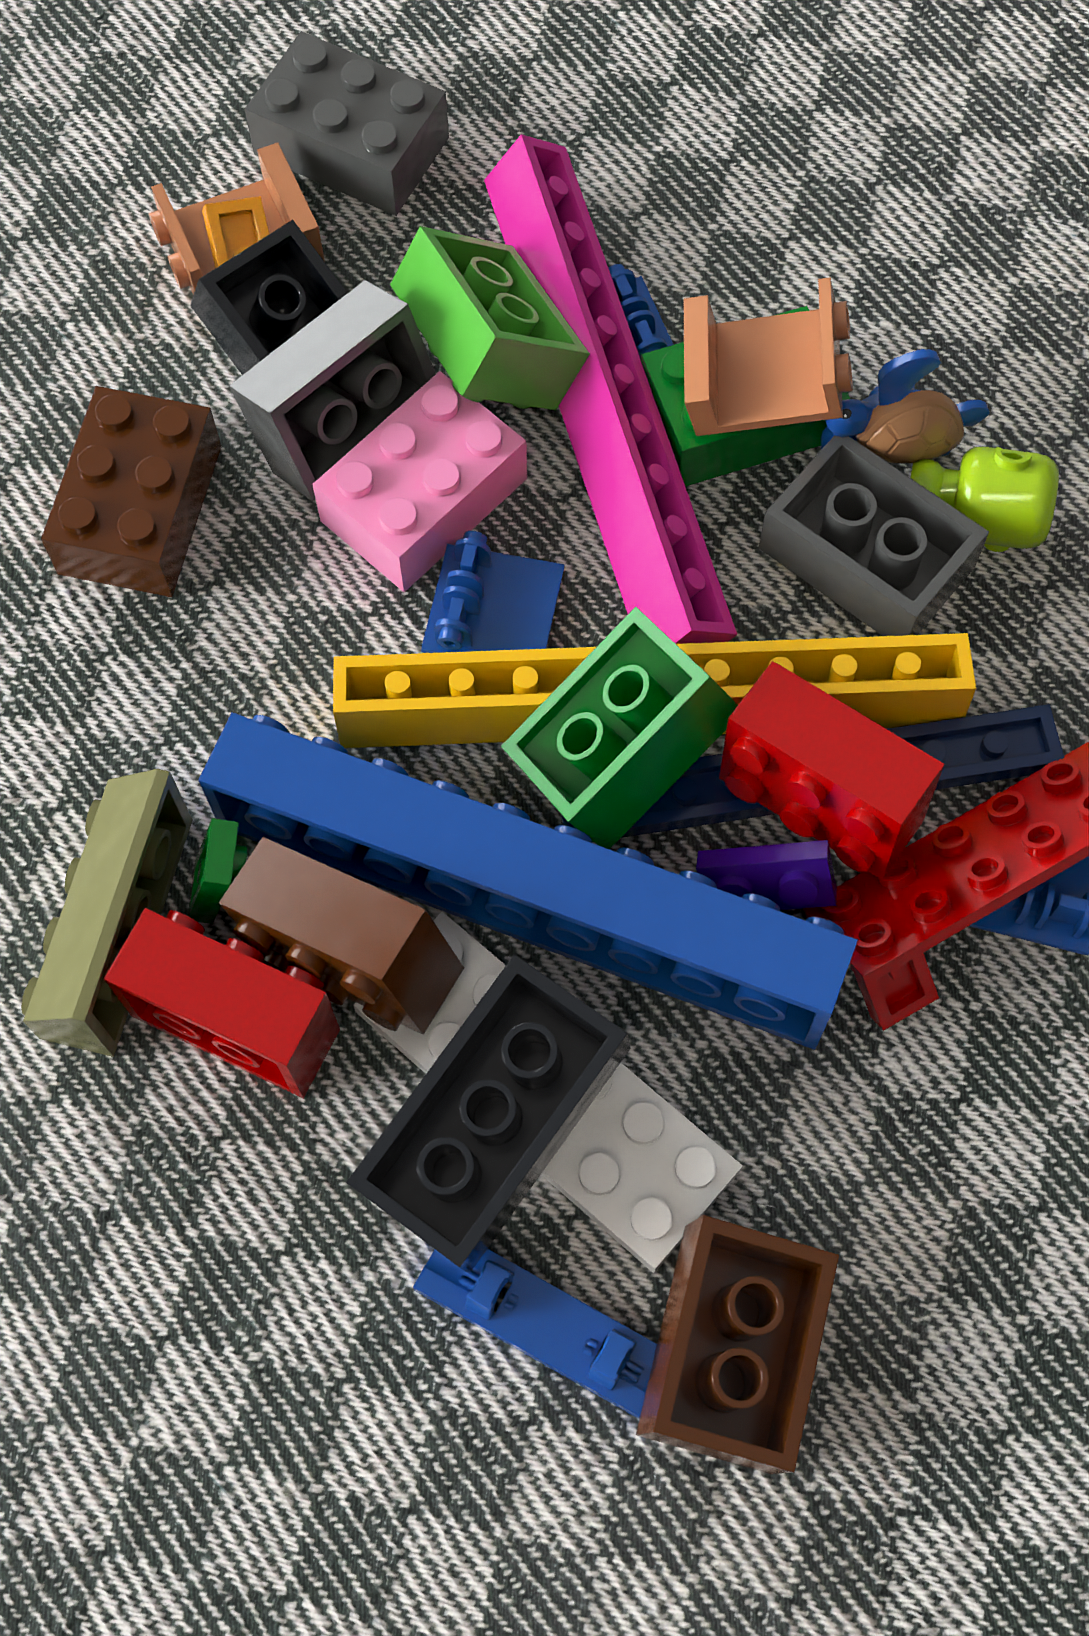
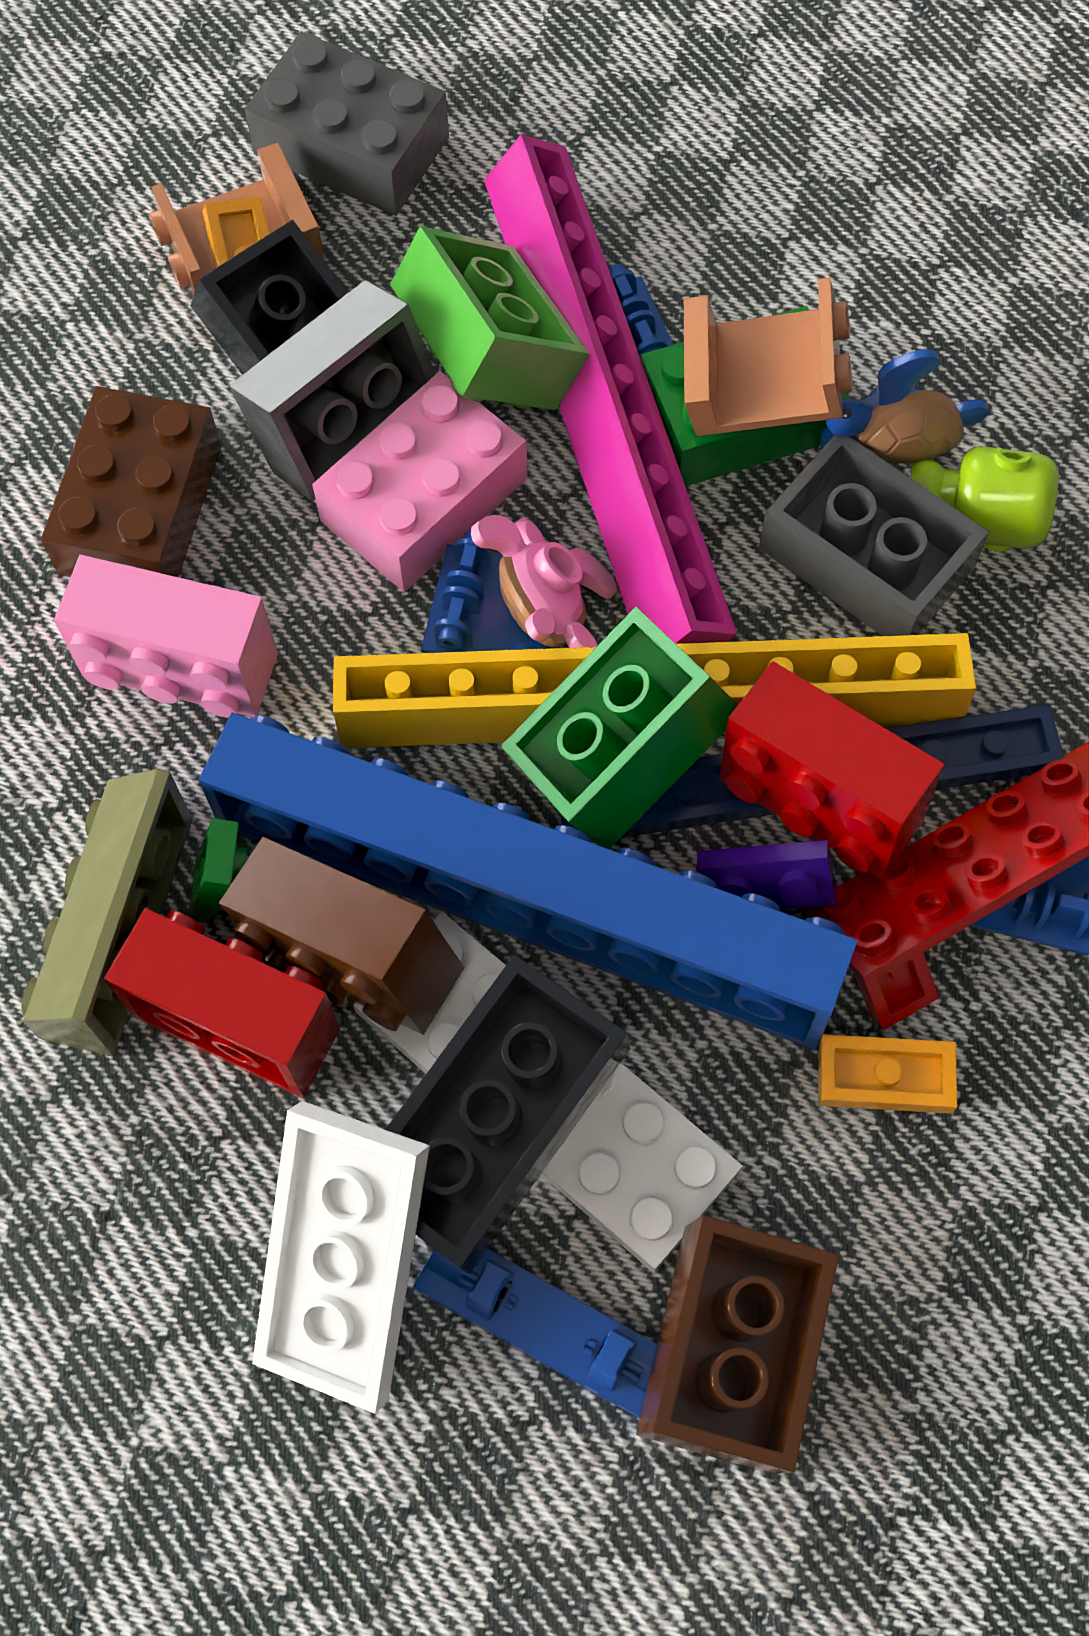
none -> bright pink brick [54,555,278,718]
none -> white plate [252,1101,430,1414]
none -> bright pink animal [471,515,618,648]
none -> light orange plate [818,1034,957,1114]

